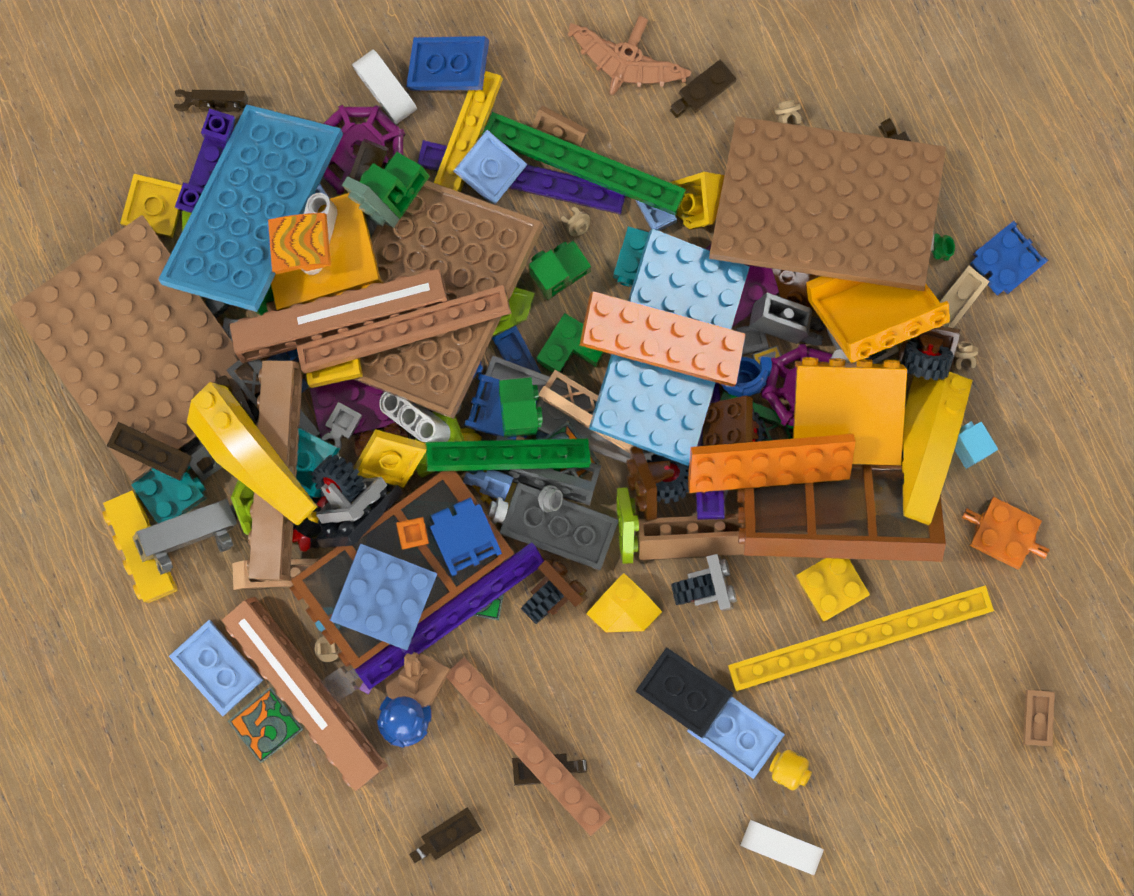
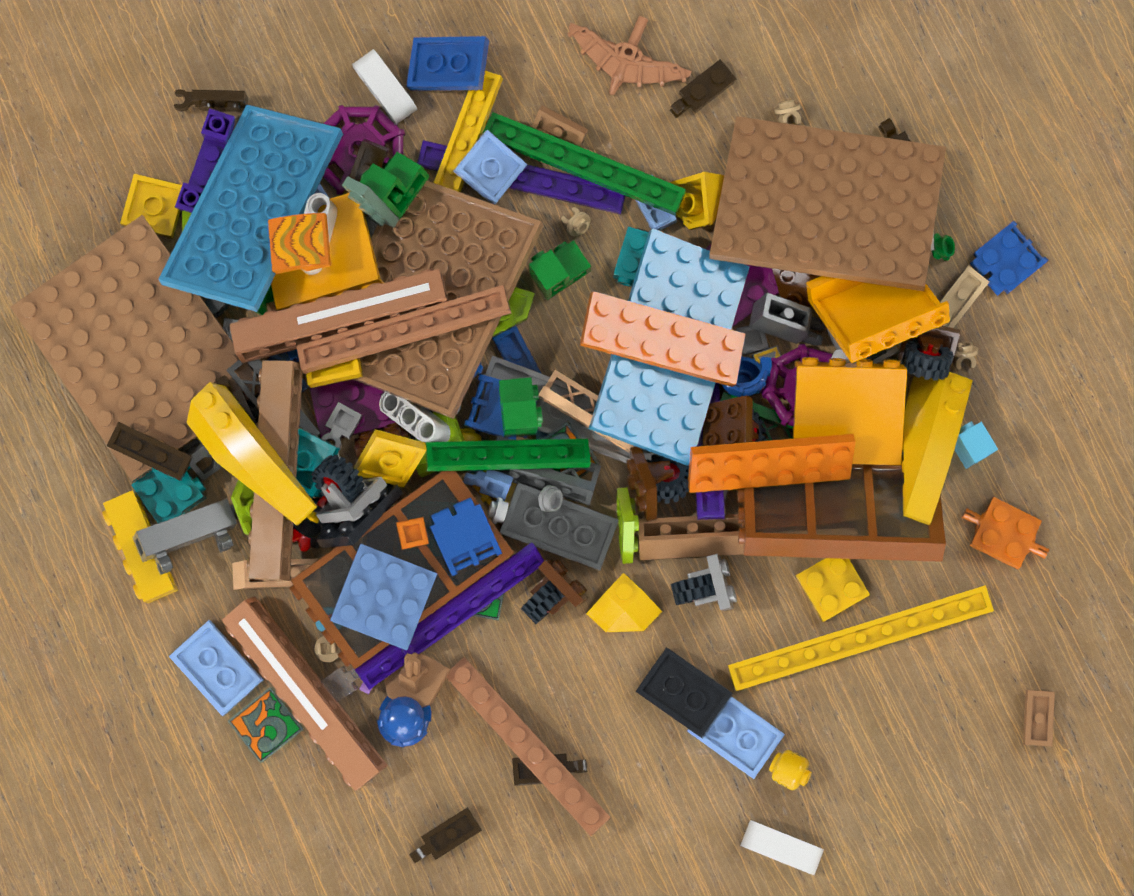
green brick [537,313,606,373] -> none

